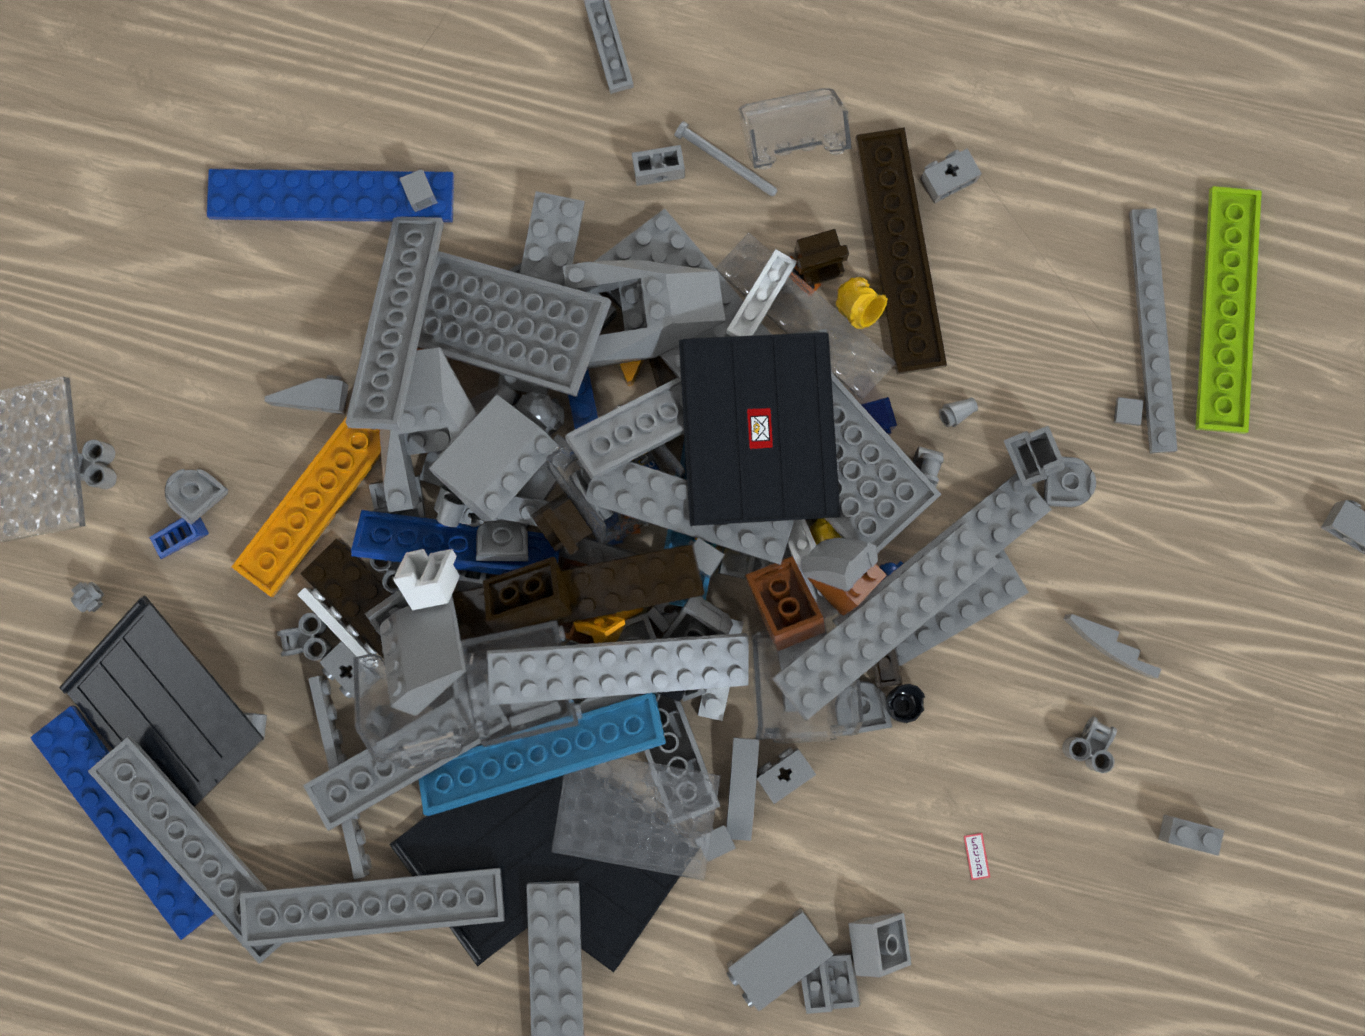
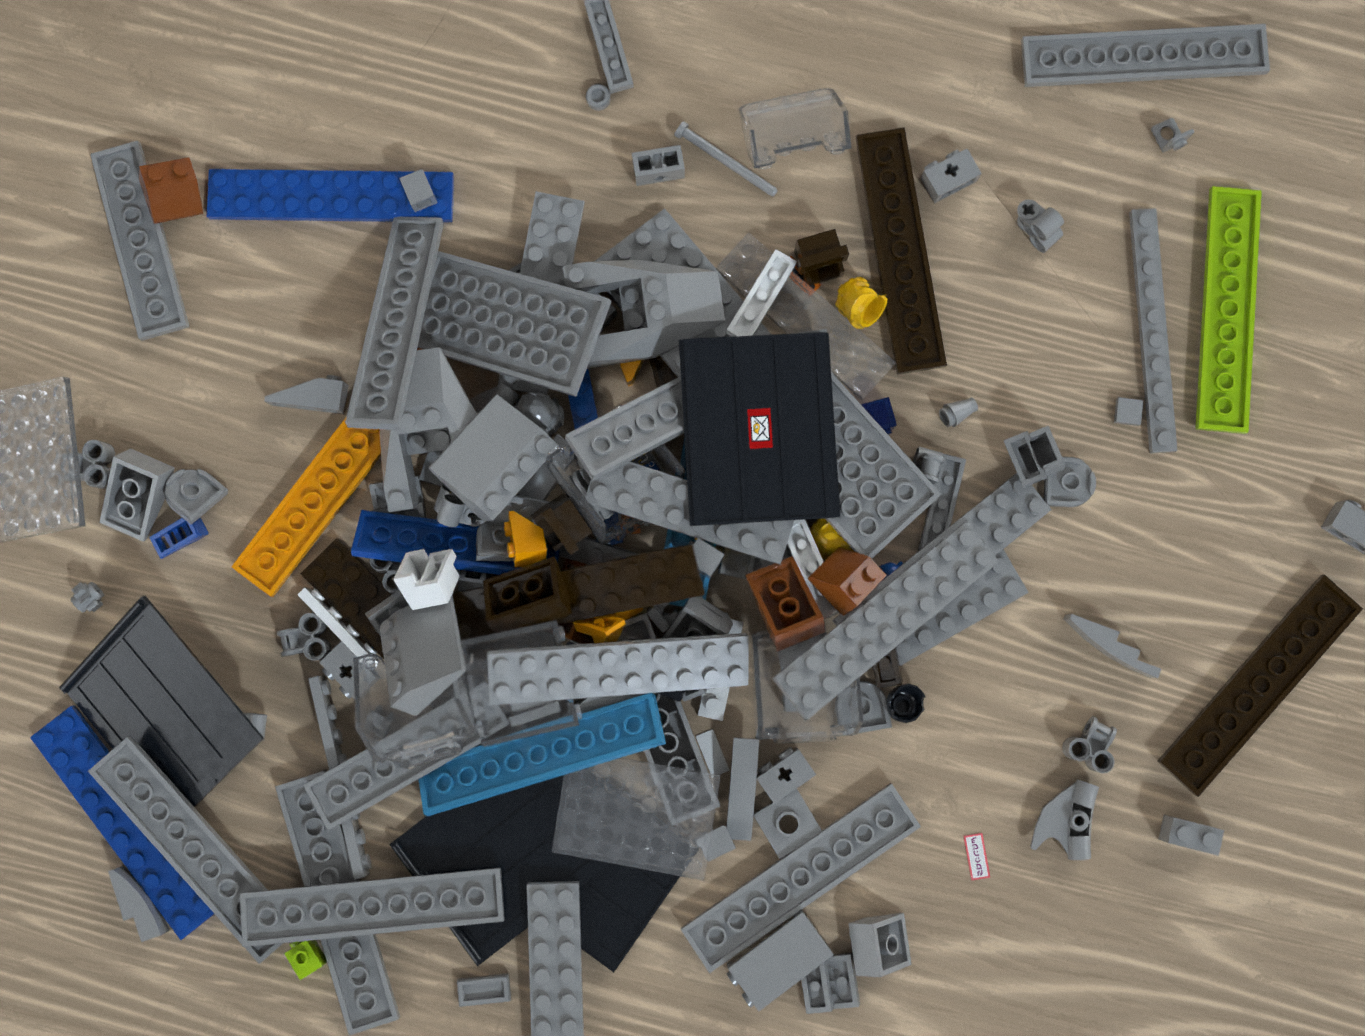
light grey slope [802,538,878,592] -> none
none -> light grey plate [90,141,190,341]
none -> light grey slope [99,448,175,542]
none -> light grey slope [108,866,170,942]
none -> dark orange slope [139,157,203,224]
none -> light grey plate [275,770,400,1036]
none -> lime brick [284,940,327,980]
none -> light grey tile [457,973,511,1007]
none -> light orange slope [504,511,547,568]
none -> light grey tile [586,84,611,111]
none -> light grey plate [681,783,921,973]
none -> white sticker [695,729,729,777]
none -> light grey piece [754,789,822,859]
none -> light grey tile [918,454,966,550]
none -> light grey piece [1017,200,1064,253]
none -> light grey plate [1021,24,1270,87]
none -> light grey pin [1030,779,1099,860]
none -> light grey bracket [1151,118,1194,153]
none -> dark brown plate [1157,575,1363,797]

